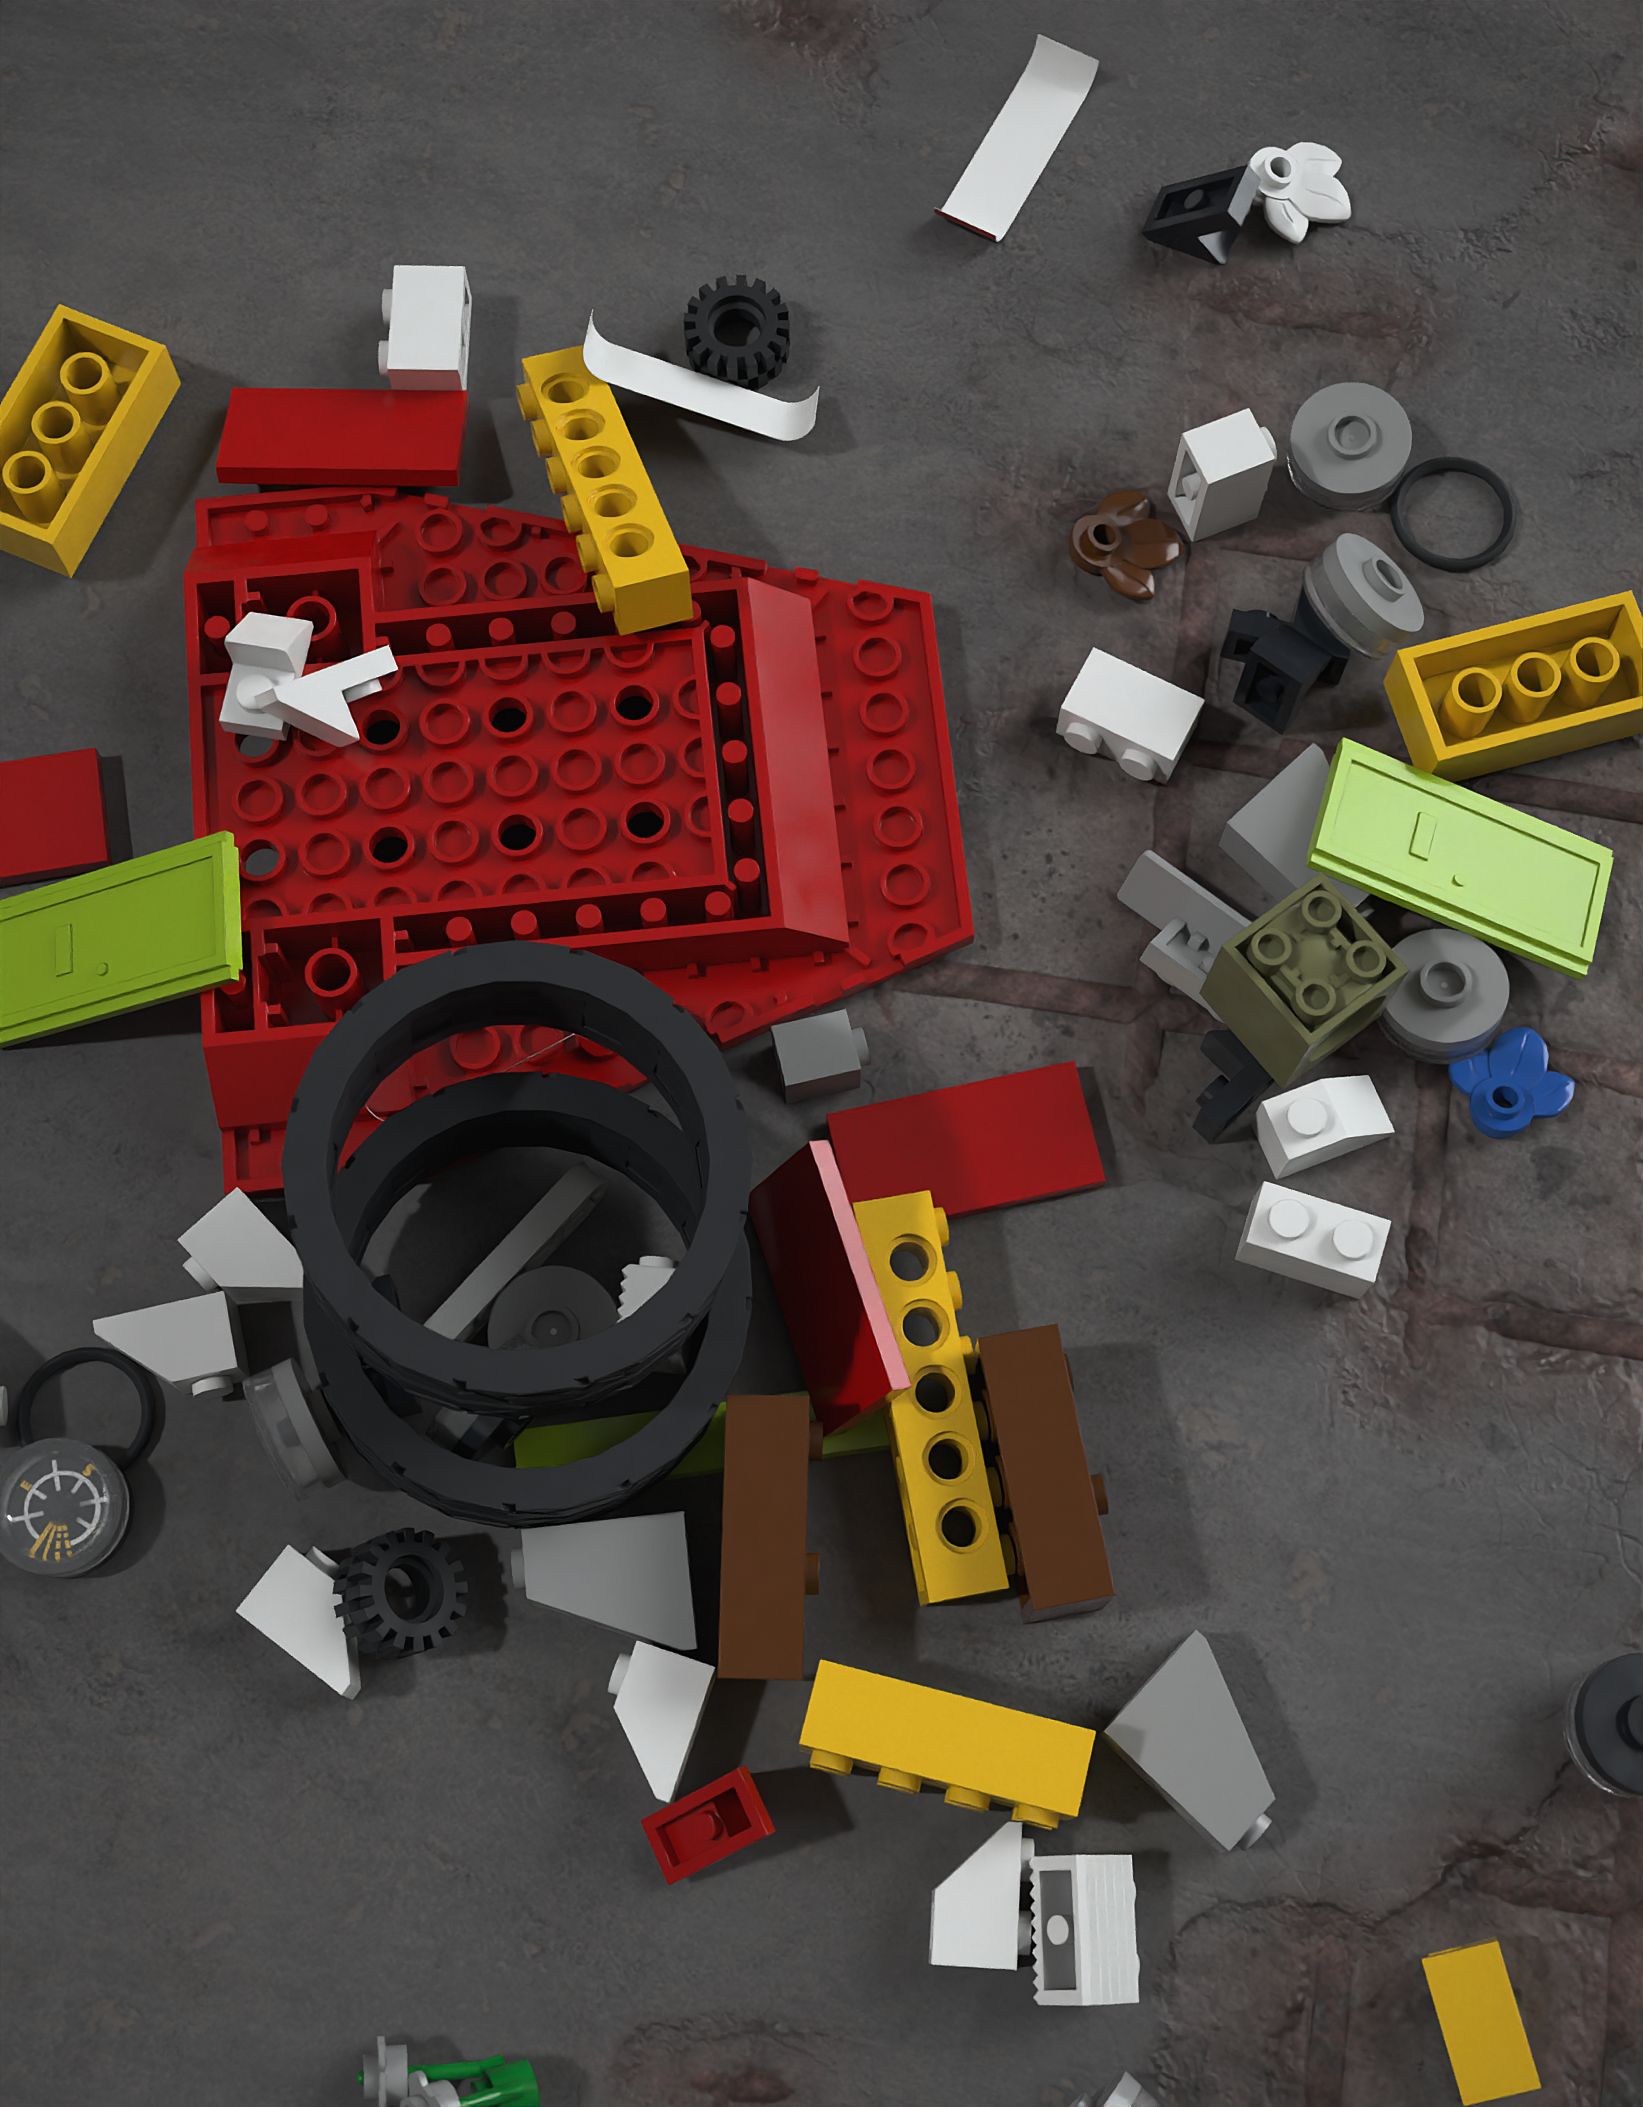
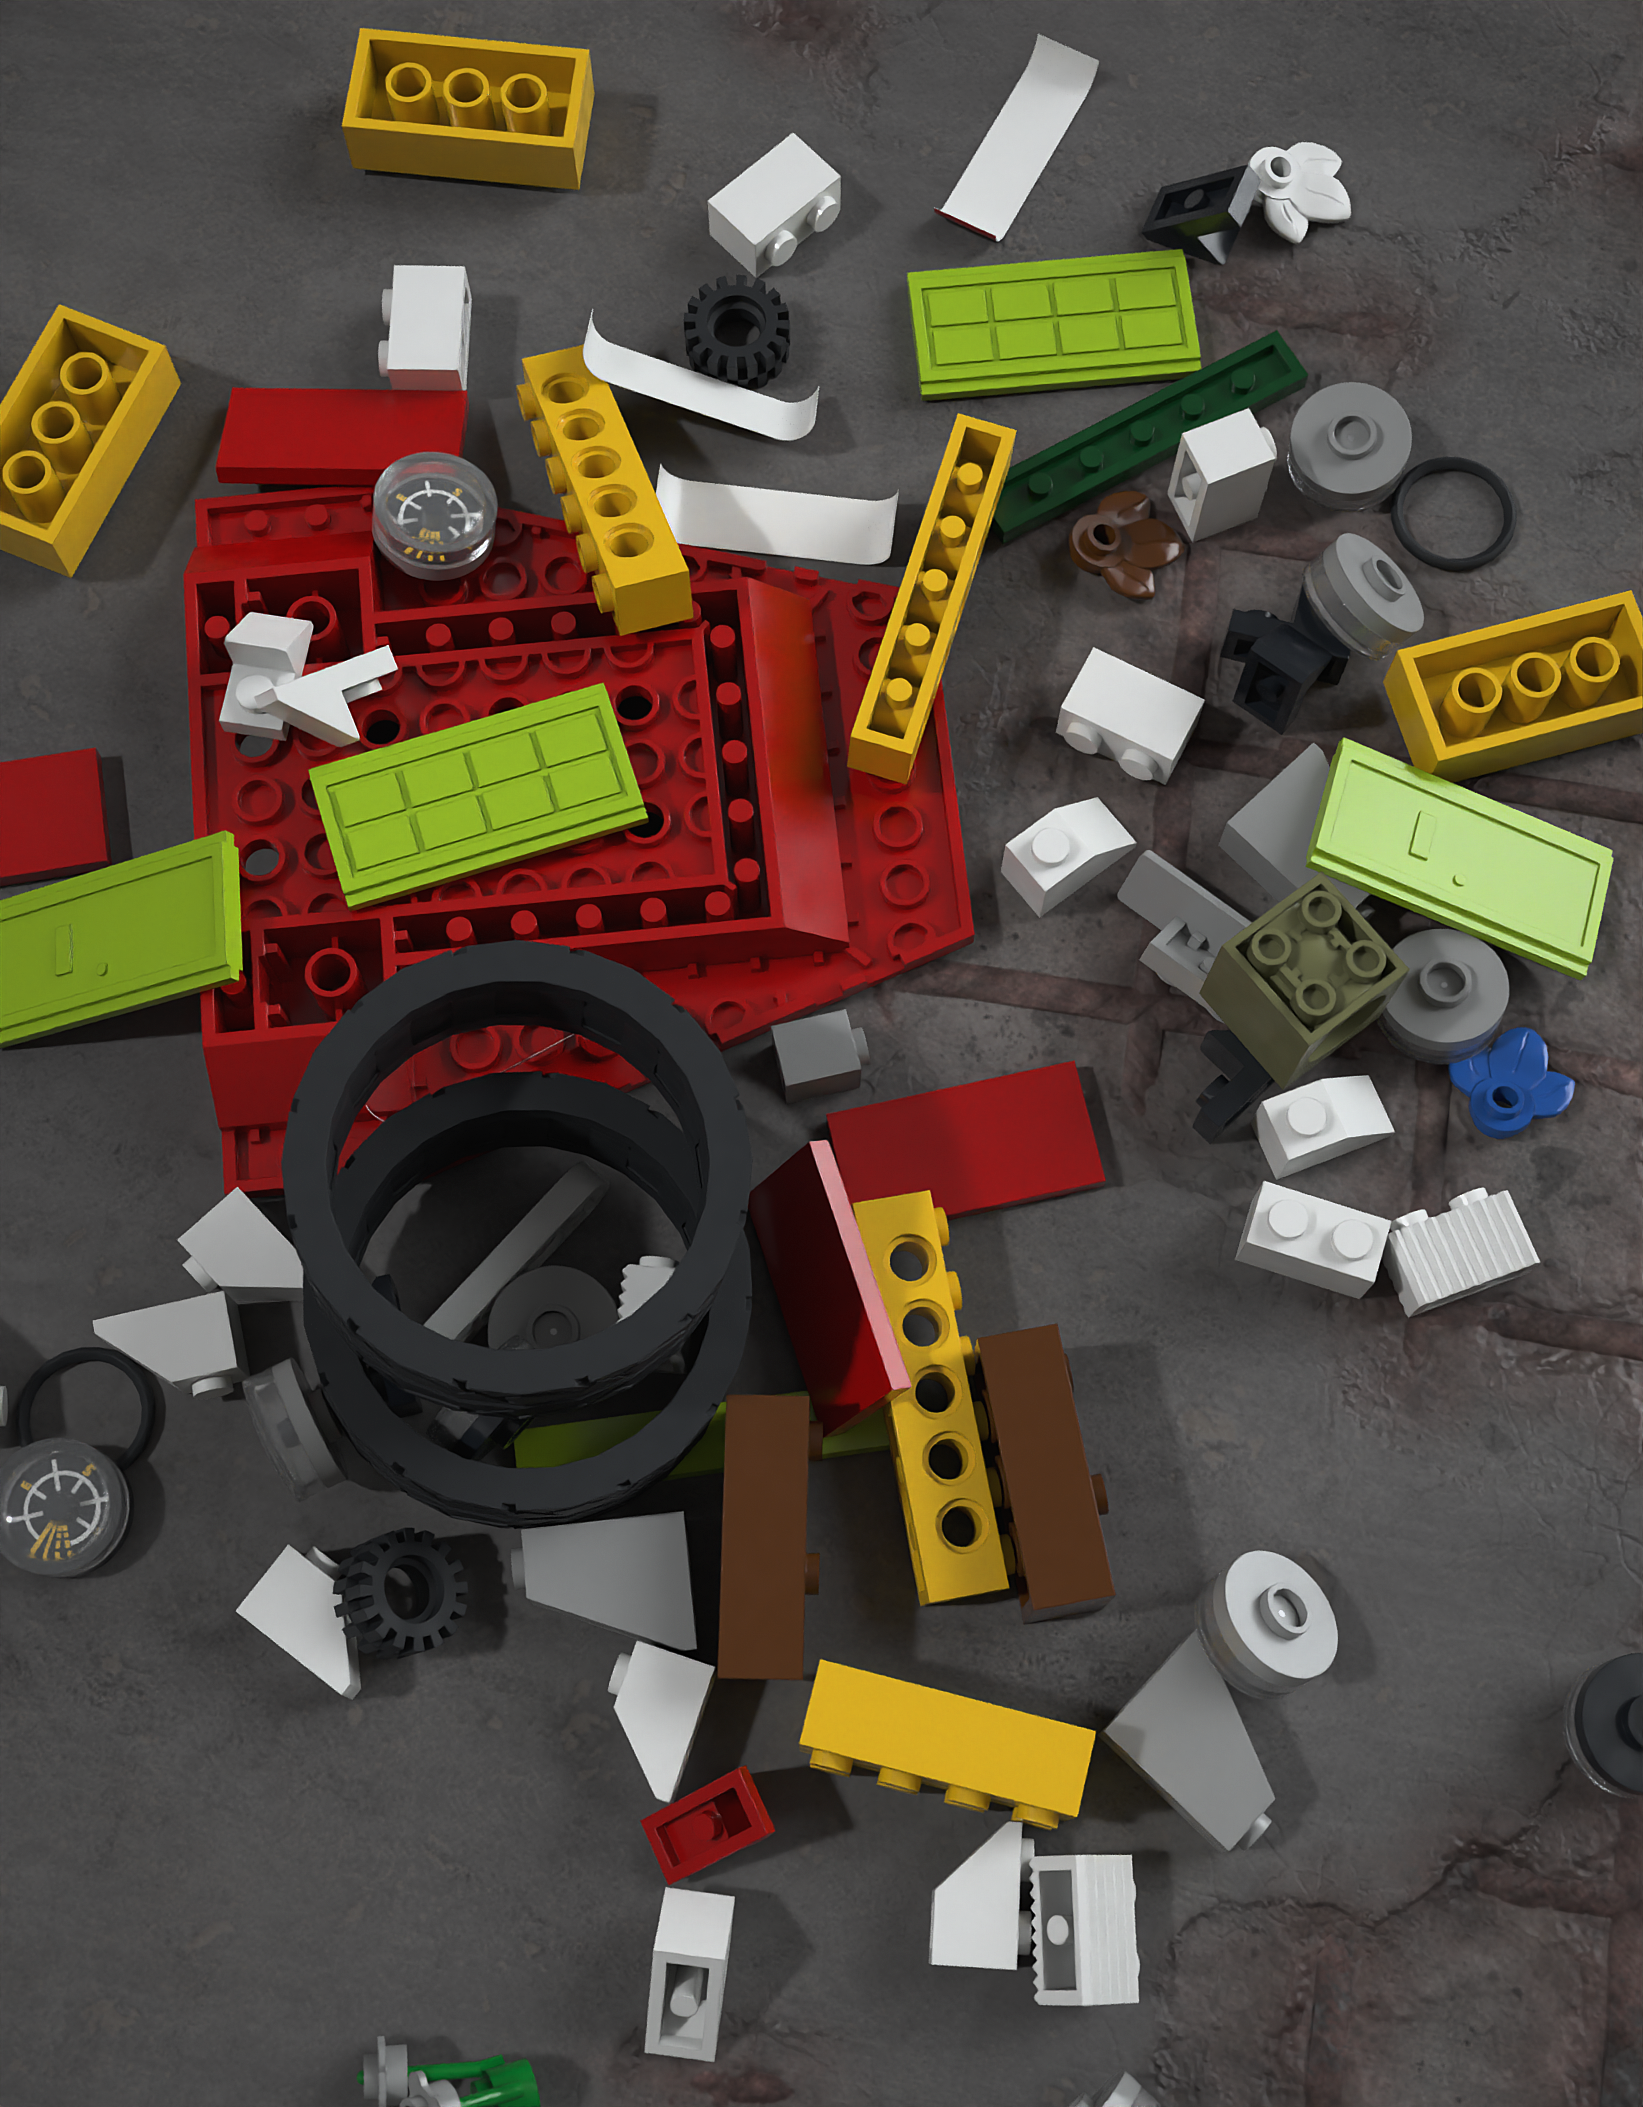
yellow hinge [1421,1937,1541,2106] -> none
none -> lime piece [308,682,649,912]
none -> yellow brick [342,28,595,190]
none -> clear piece [372,452,498,581]
none -> white slope [645,1887,735,2062]
none -> white sticker [656,463,899,565]
none -> white brick [708,133,841,278]
none -> yellow brick [847,413,1017,784]
none -> lime piece [907,249,1202,401]
none -> dark green plate [990,330,1309,544]
none -> white slope [1001,797,1137,918]
none -> piece [1194,1551,1338,1700]
none -> white brick [1382,1188,1540,1318]

